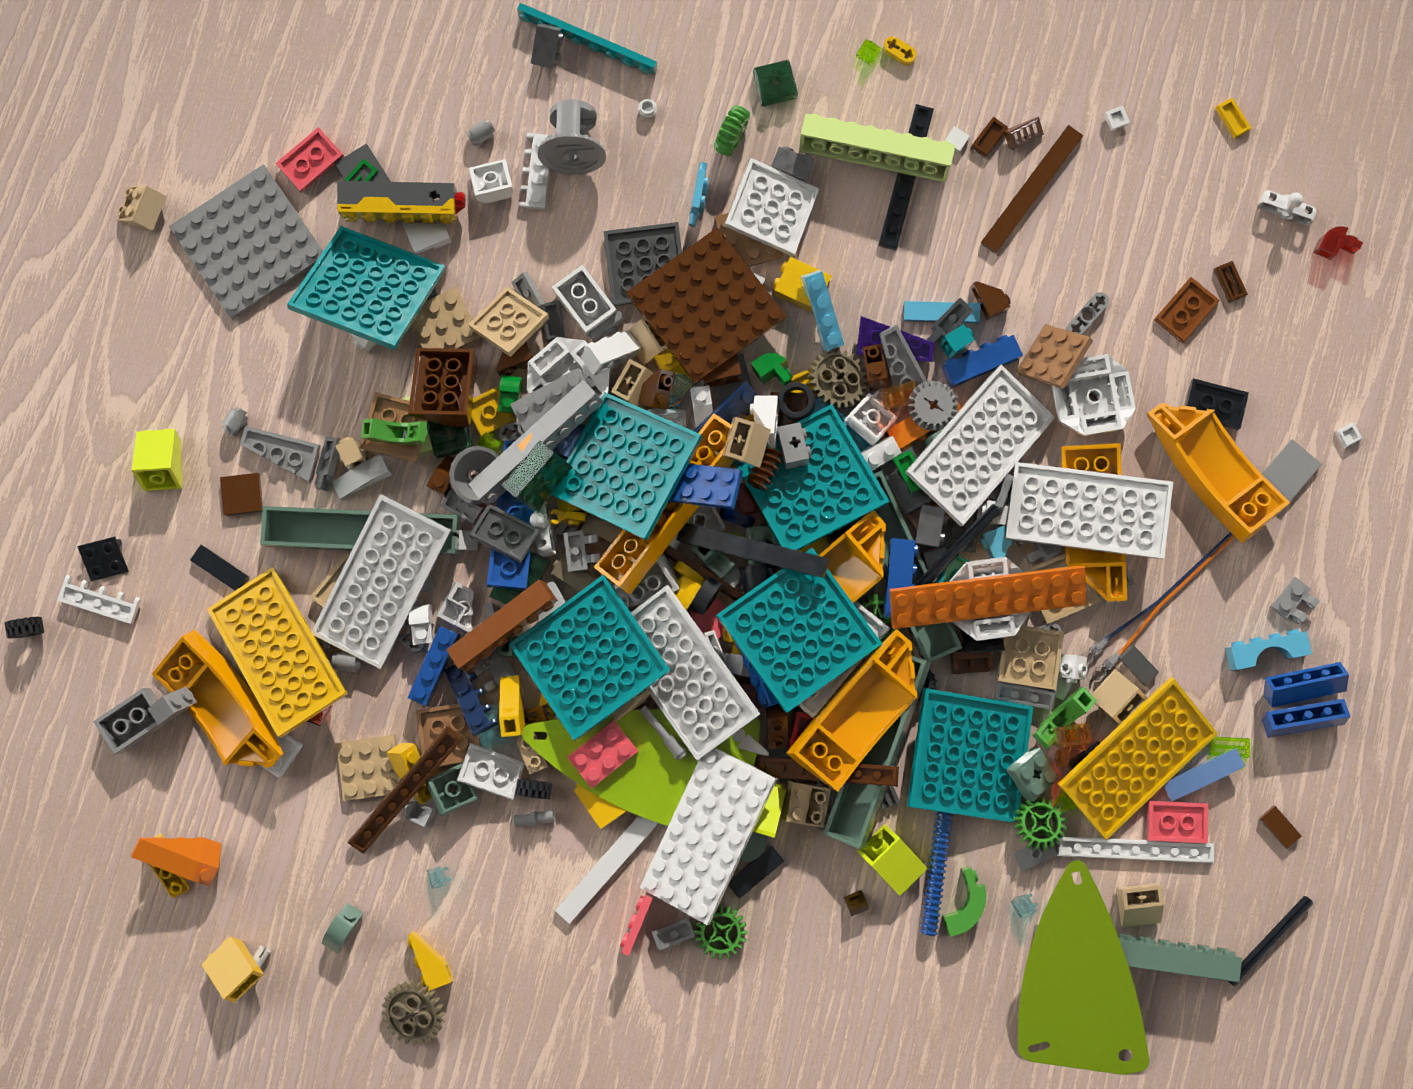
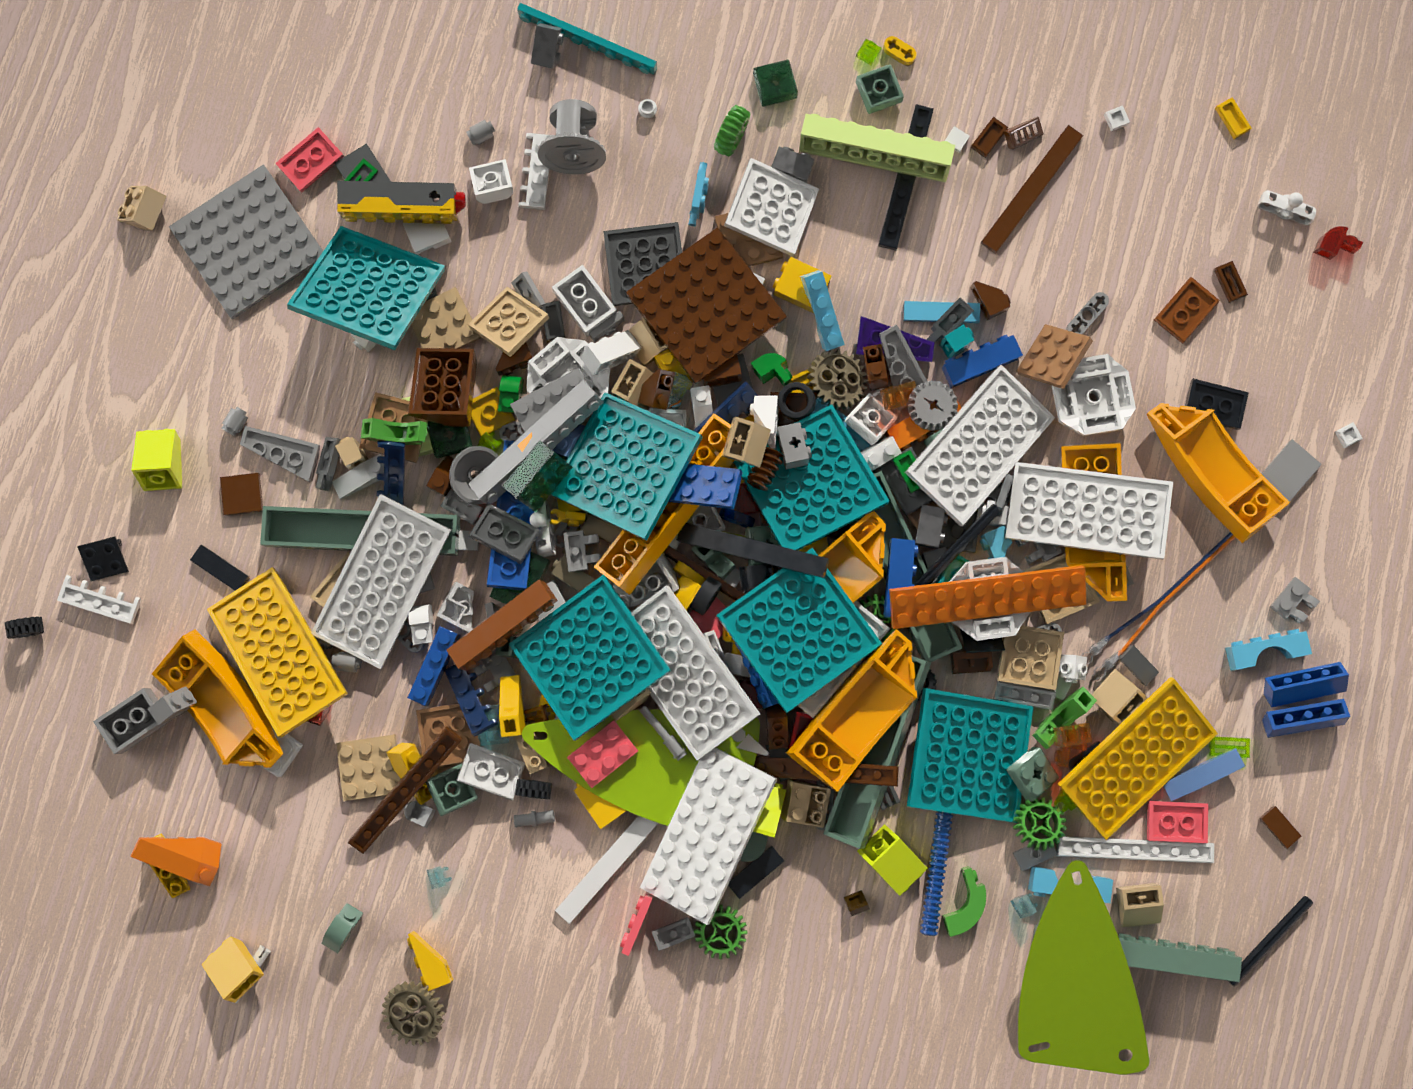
none -> dark blue hinge [377,441,405,506]
none -> sand green brick [856,64,904,114]
none -> medium azure arch [1028,866,1113,904]

